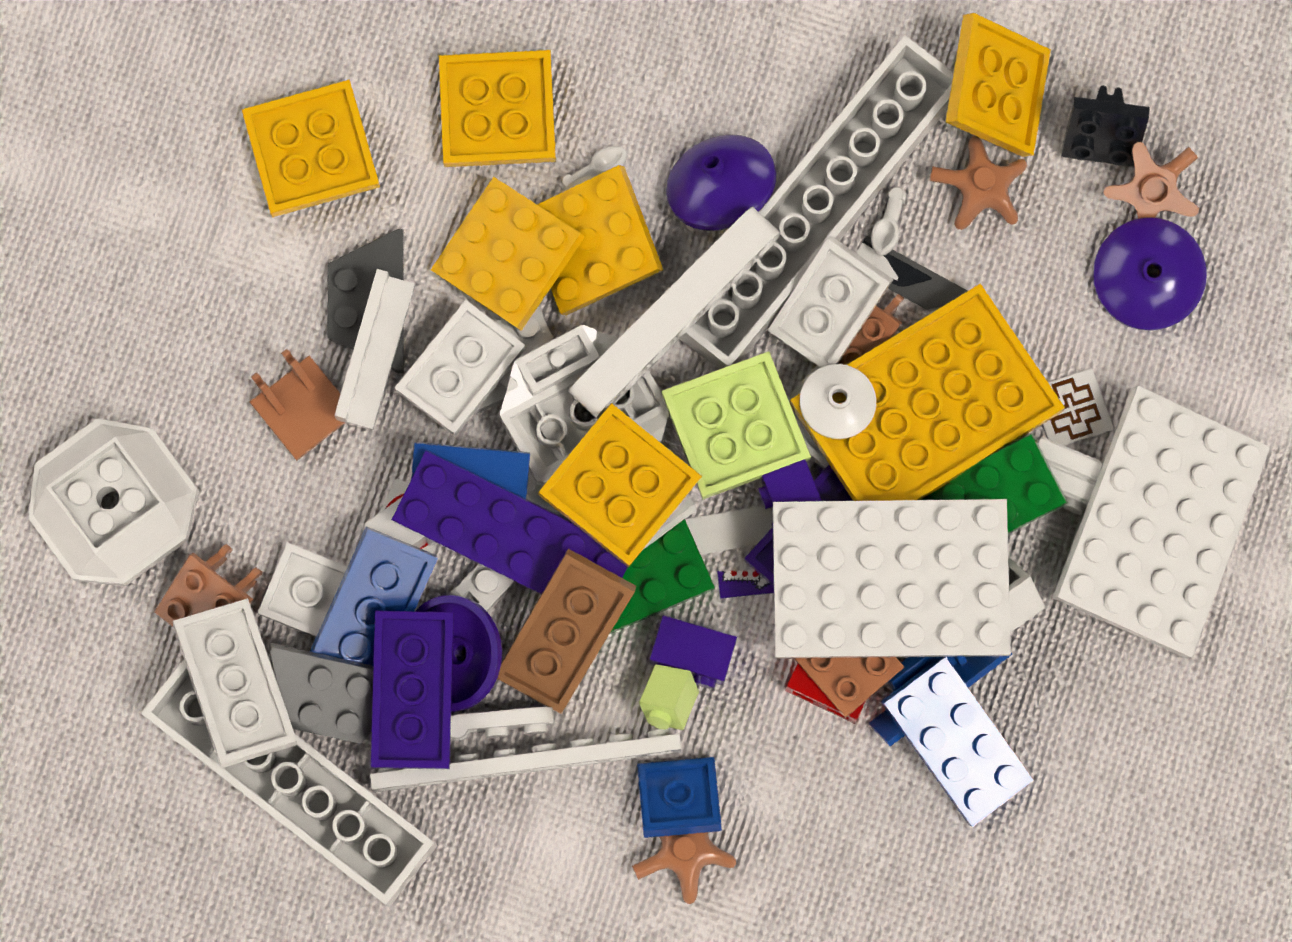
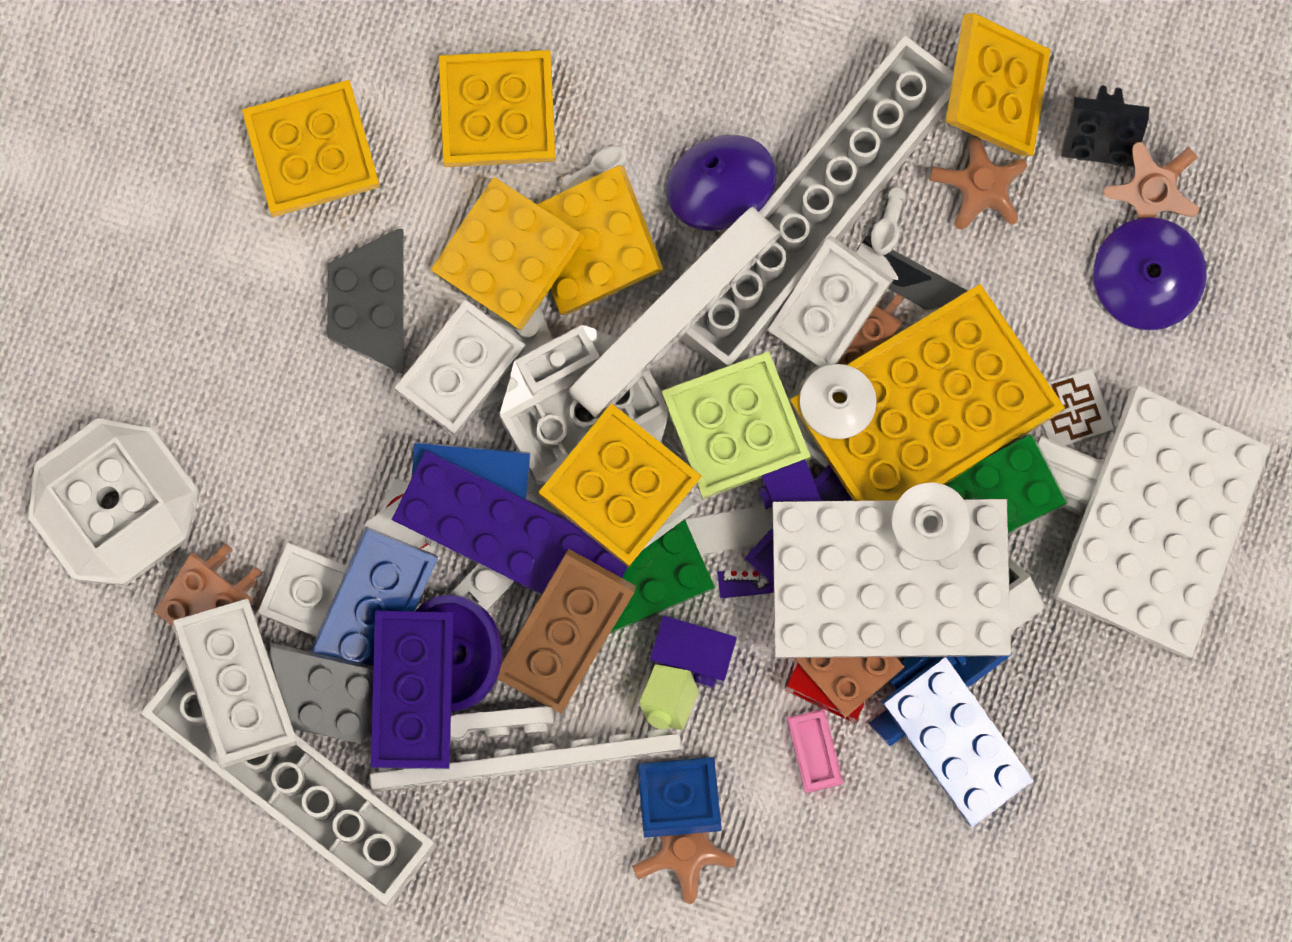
nougat plate [250,349,345,461] -> none
white fence [334,269,415,430] -> none
none -> bright pink tile [787,709,843,794]
none -> white dish [892,483,971,561]

